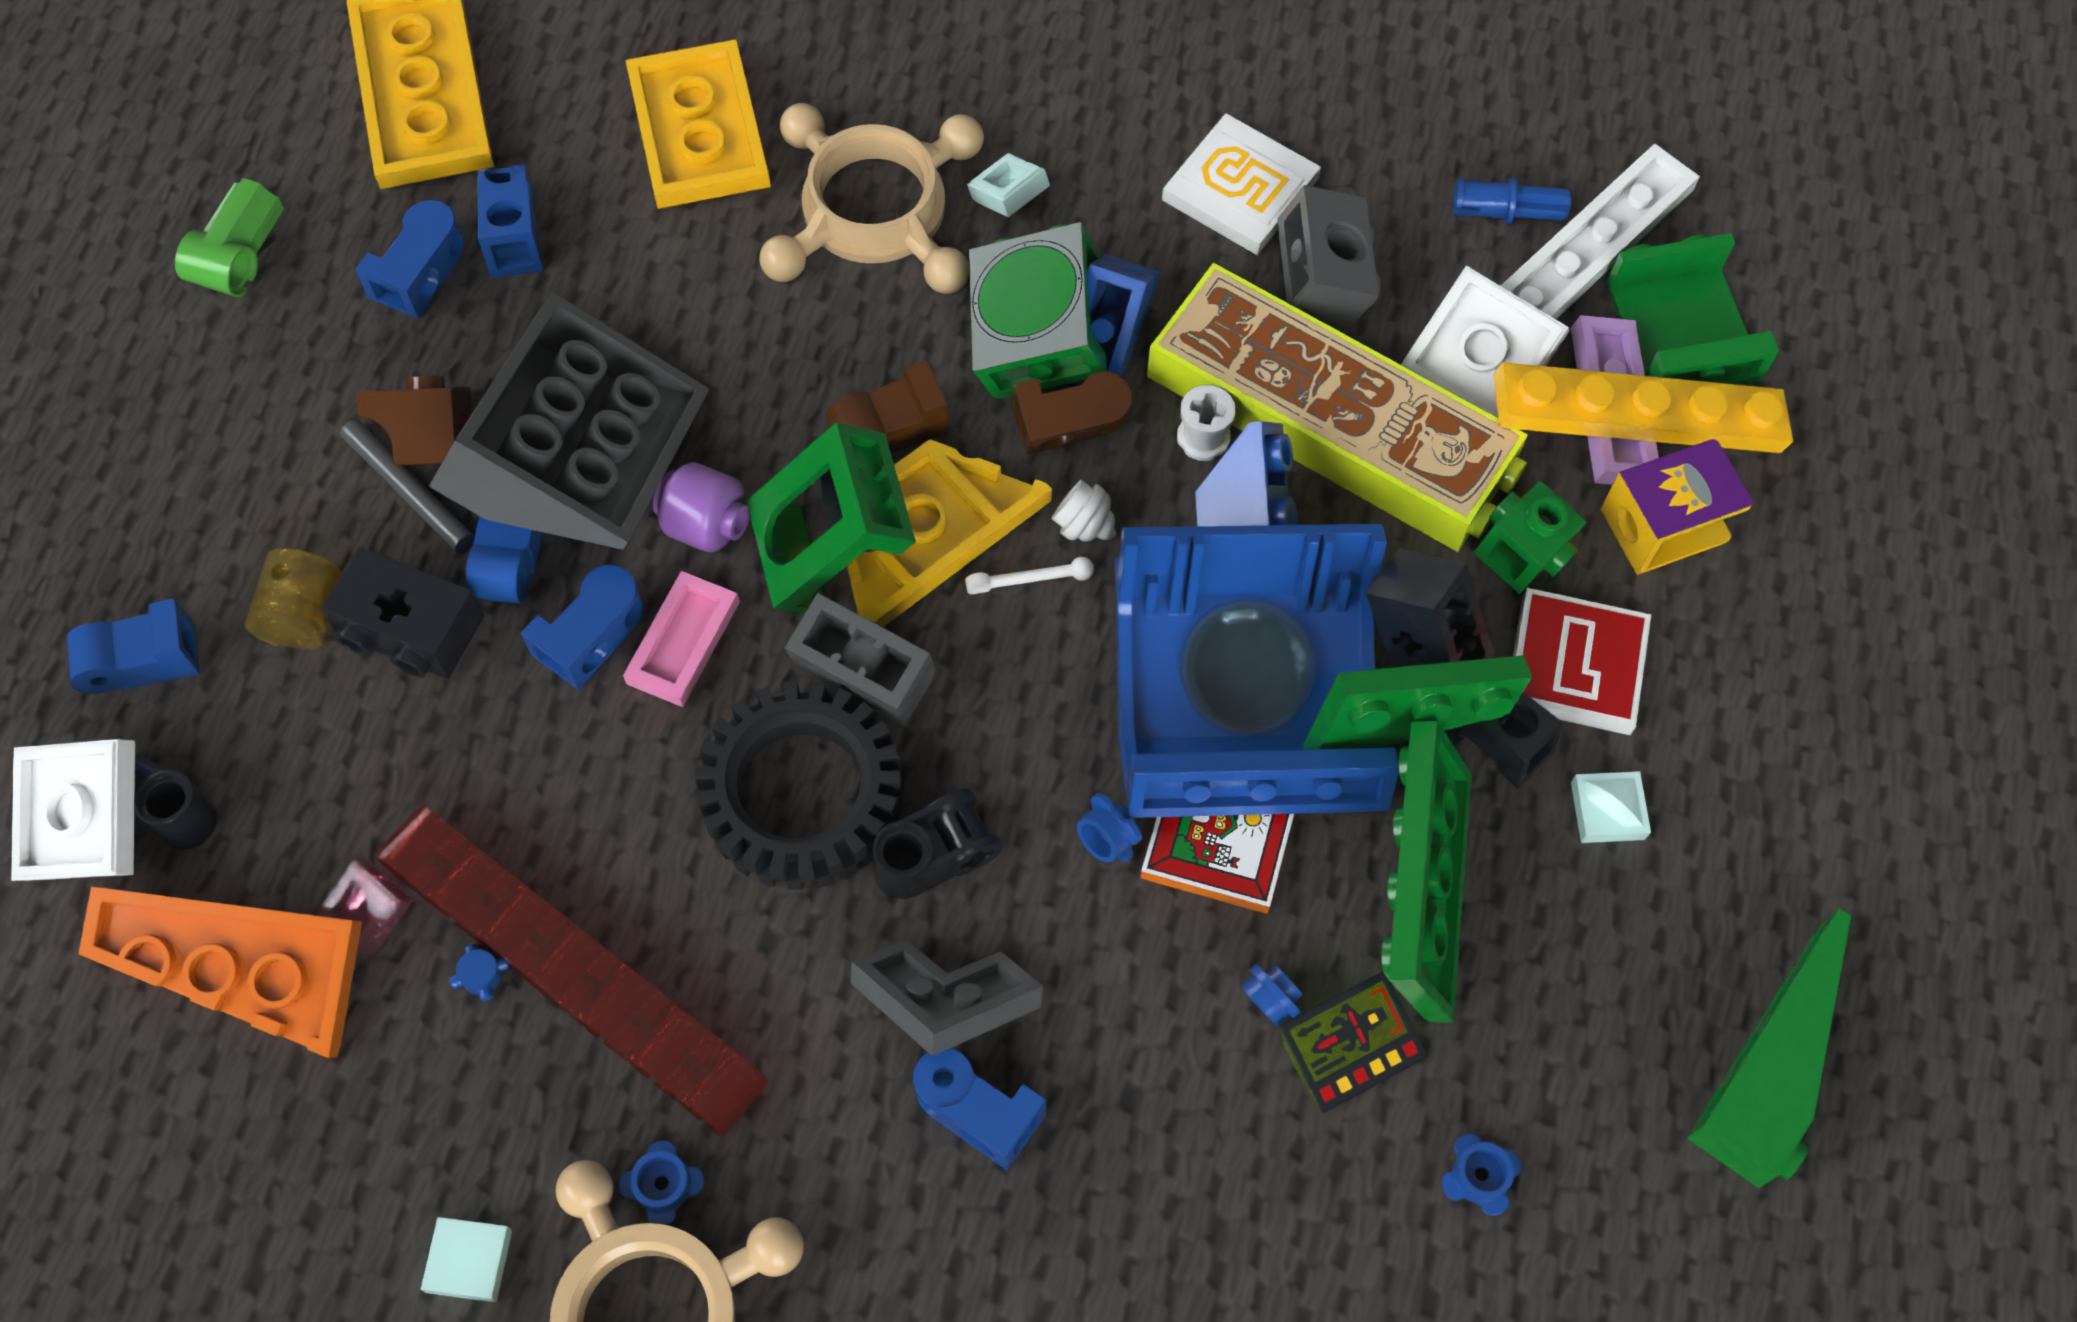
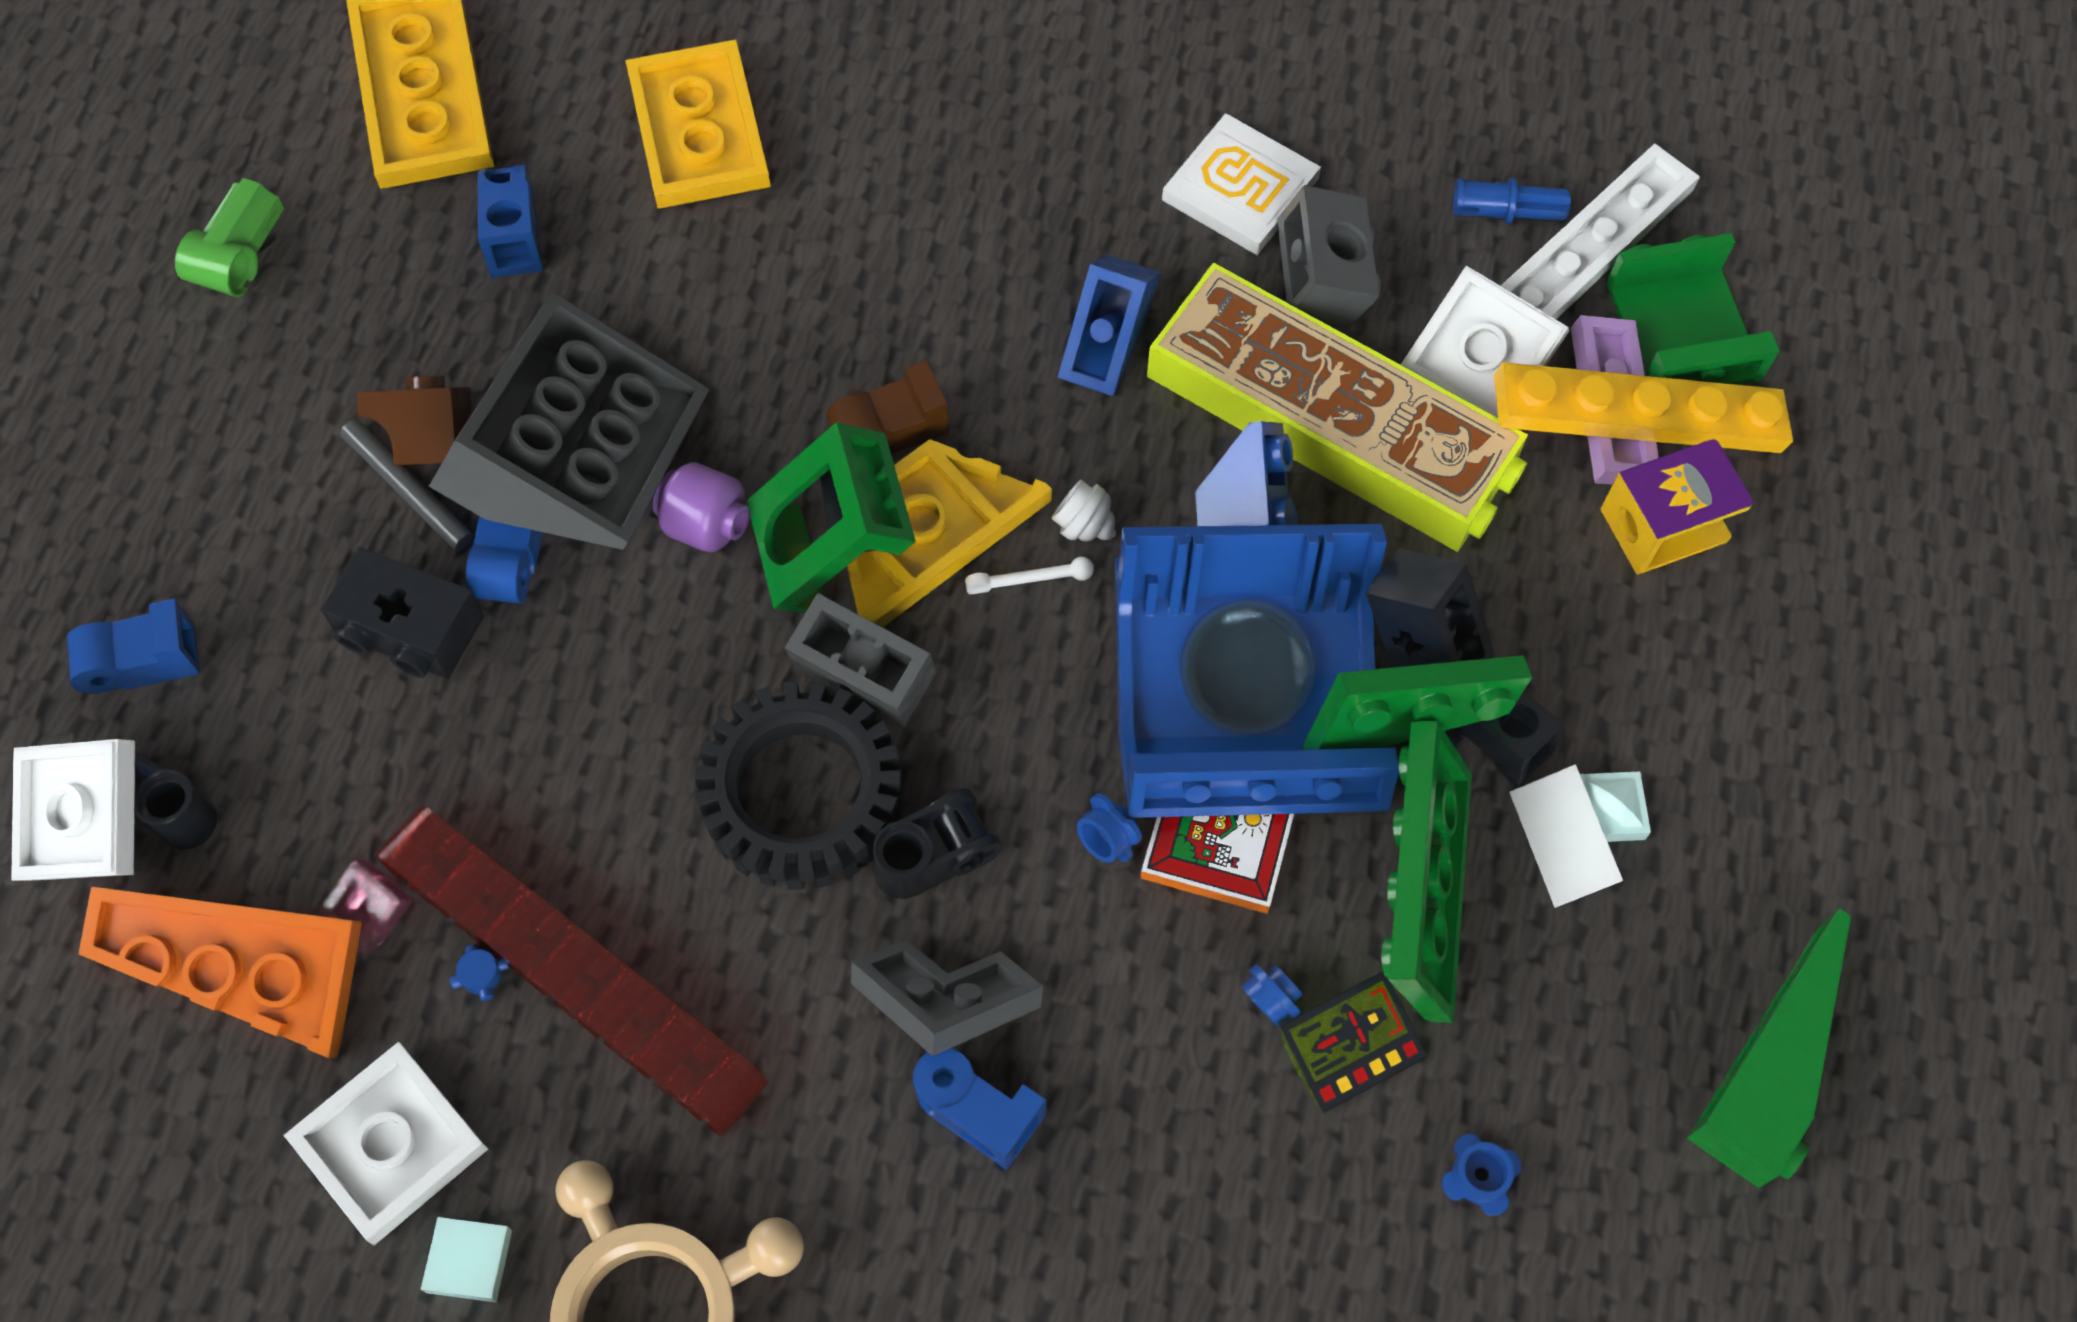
clear yellow piece [244,548,342,650] -> none
blue leg [355,200,464,319] -> none
blue leg [521,565,644,690] -> none
blue plate [619,1141,705,1225] -> none
bright pink tile [623,571,740,707] -> none
tan piece [759,103,984,294] -> none
light aqua tile [967,153,1050,217] -> none
green panel [969,222,1107,398] -> none
reddish brown leg [1010,372,1132,455] -> none
white bush [1177,385,1235,461] -> none
green brick [1473,481,1587,595] -> none
red tile [1513,588,1651,735] -> none
none -> white plate [284,1042,488,1246]
none -> white sticker [1509,764,1623,908]

